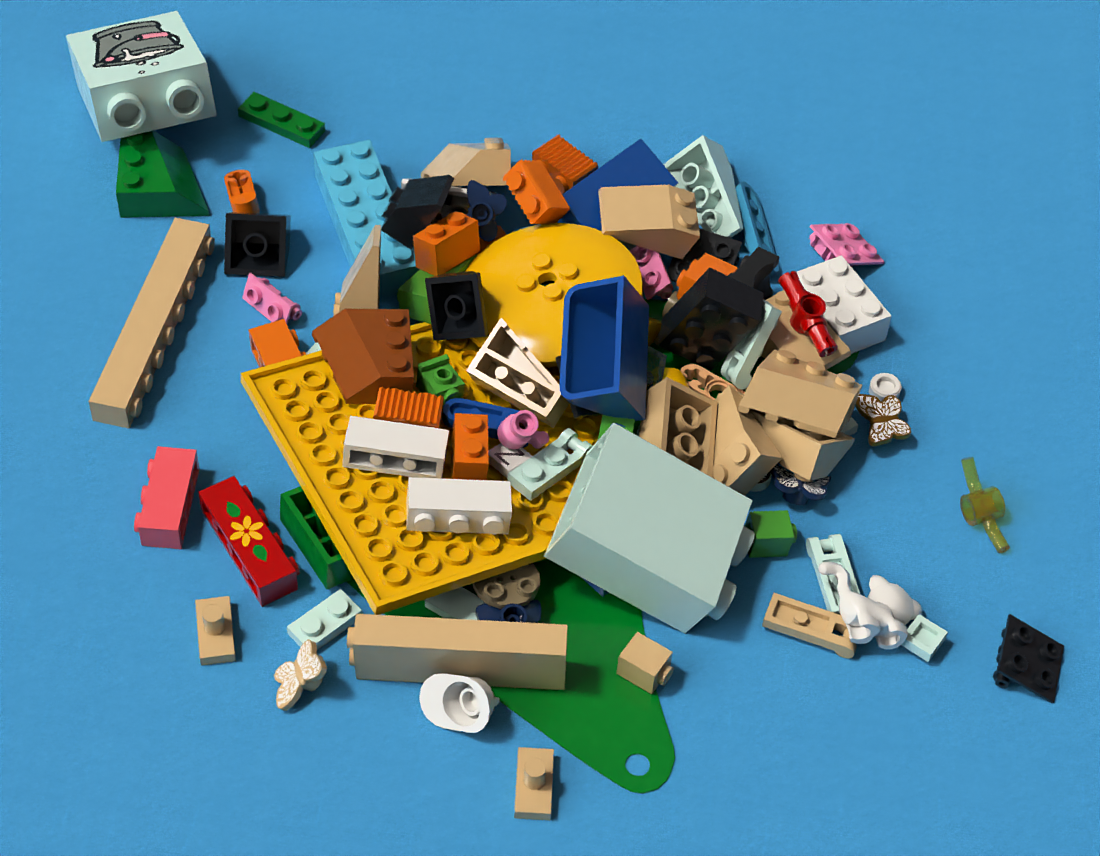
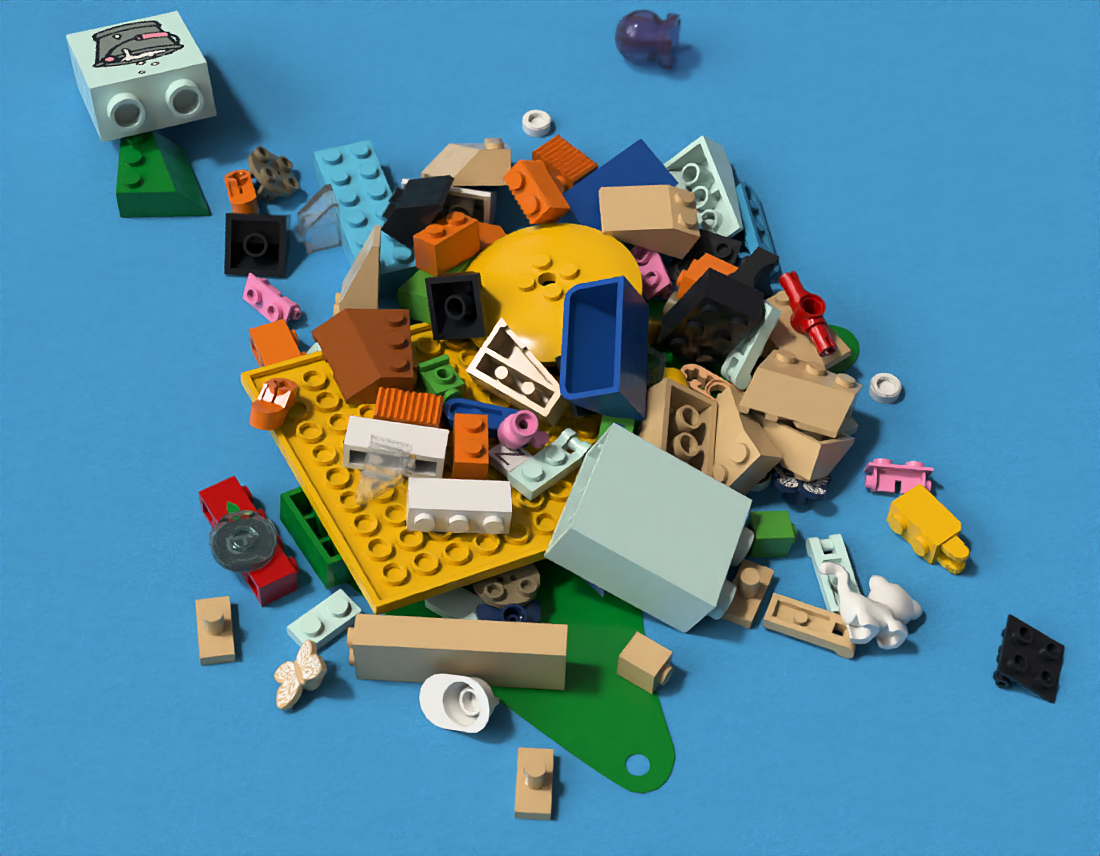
tan brick [88,218,215,428] -> none
coral brick [134,446,200,549] -> none
green plate [238,92,325,148] -> none
dark blue animal [466,180,507,242] -> none
white brick [796,255,891,354] -> none
bright pink hinge [809,223,885,267] -> none
pearl gold animal [855,394,911,446] -> none
light aqua plate [901,614,948,662] -> none
clear yellow piece [960,457,1010,554] -> none
none -> clear light blue tile [209,510,278,573]
none -> dark tan plate [248,146,300,203]
none -> orange piece [249,378,297,430]
none -> clear slope [294,184,342,254]
none -> clear slope [354,435,417,506]
none -> white tile [522,110,551,137]
none -> clear purple tile [614,9,681,70]
none -> tan tile [721,559,775,629]
none -> bright pink hinge [864,459,934,494]
none -> yellow hinge [886,484,970,575]

